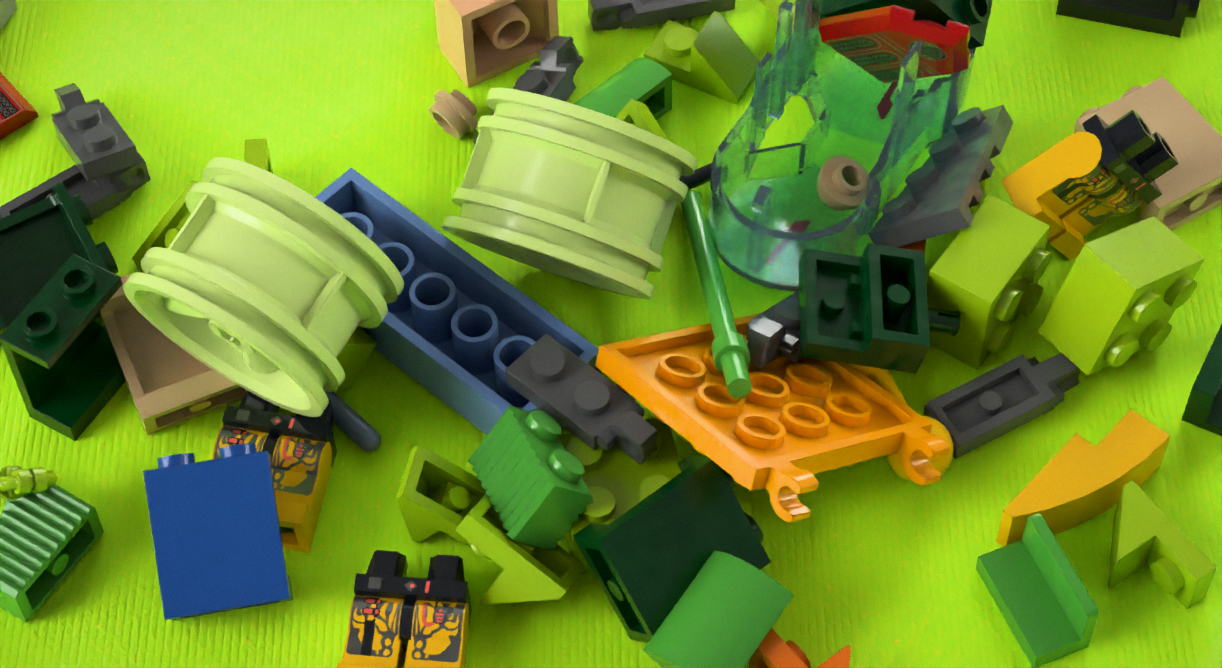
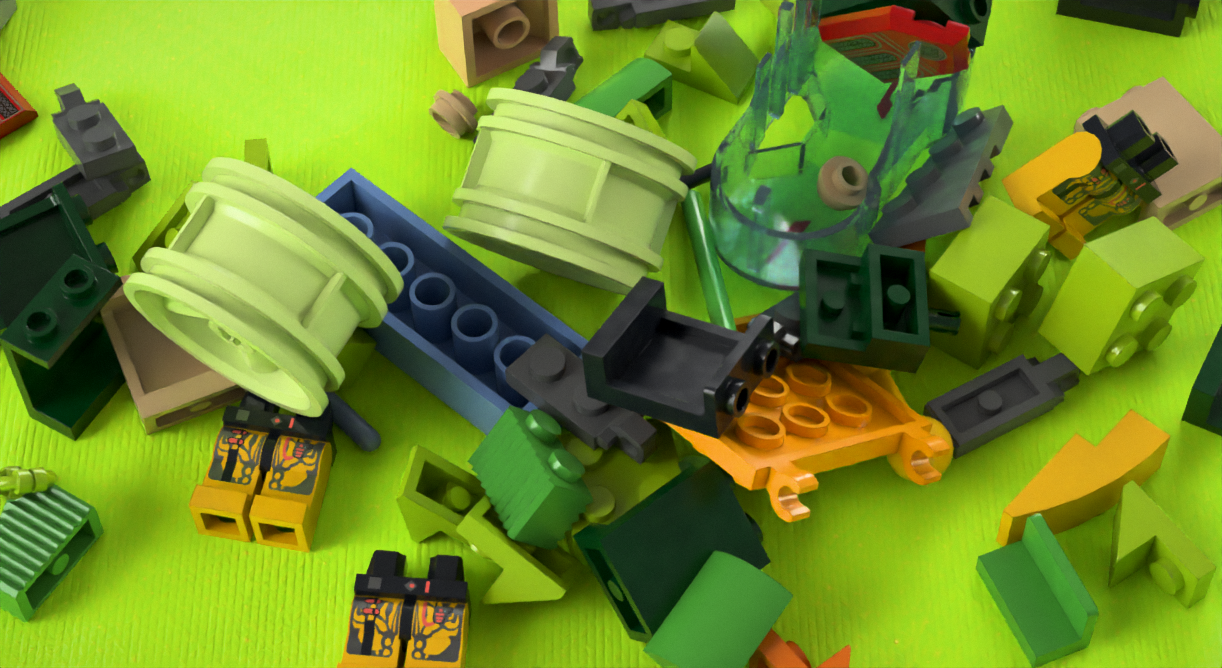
blue panel [143,443,293,621] -> none
none -> black panel [581,276,780,439]

